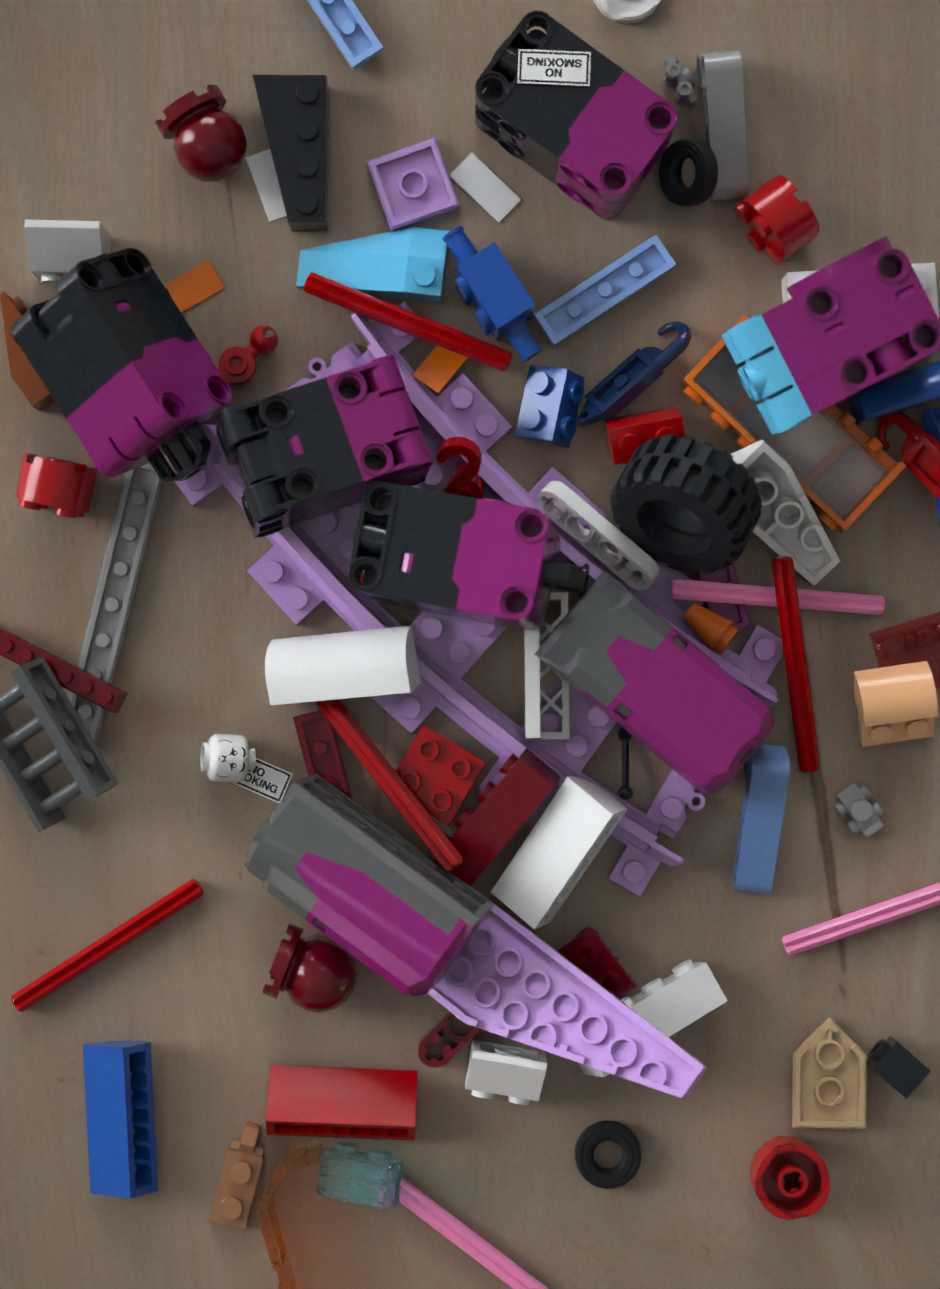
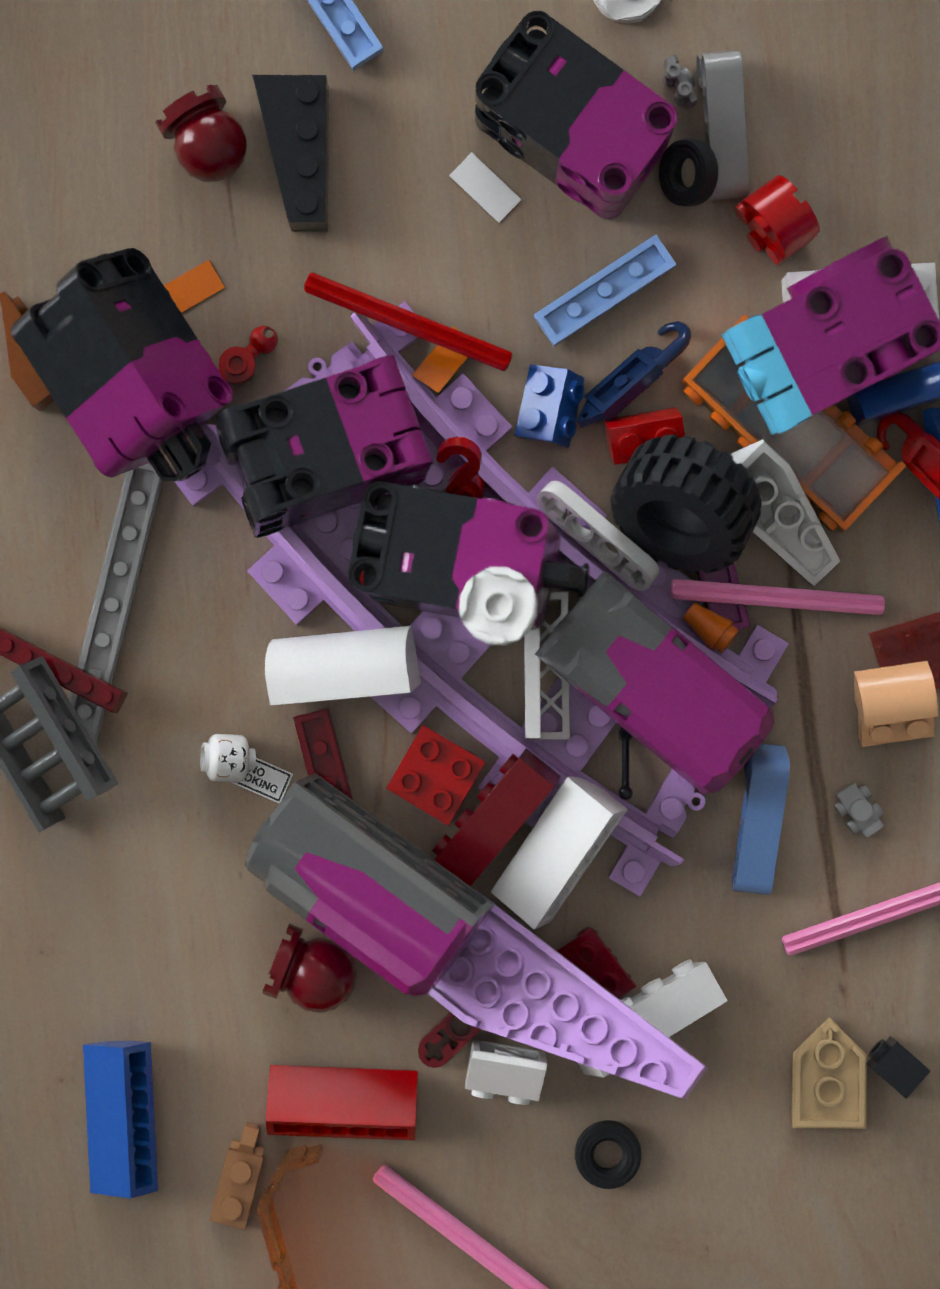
red axle [11,879,204,1012] -> none
red brick [16,453,98,518] -> none
white slope [24,219,111,285] -> none
white sticker [246,149,287,222] -> none
medium azure wedge [296,227,450,304] -> none
red axle [316,699,463,872] -> none
clear light blue brick [316,1142,404,1210] -> none
lavender tile [367,137,460,231] -> none
blue brick [443,226,543,363] -> none
white sticker [517,49,591,86] -> none
red brick [750,1136,830,1220] -> none
red axle [771,556,820,773] -> none
none -> white tile [459,567,538,645]

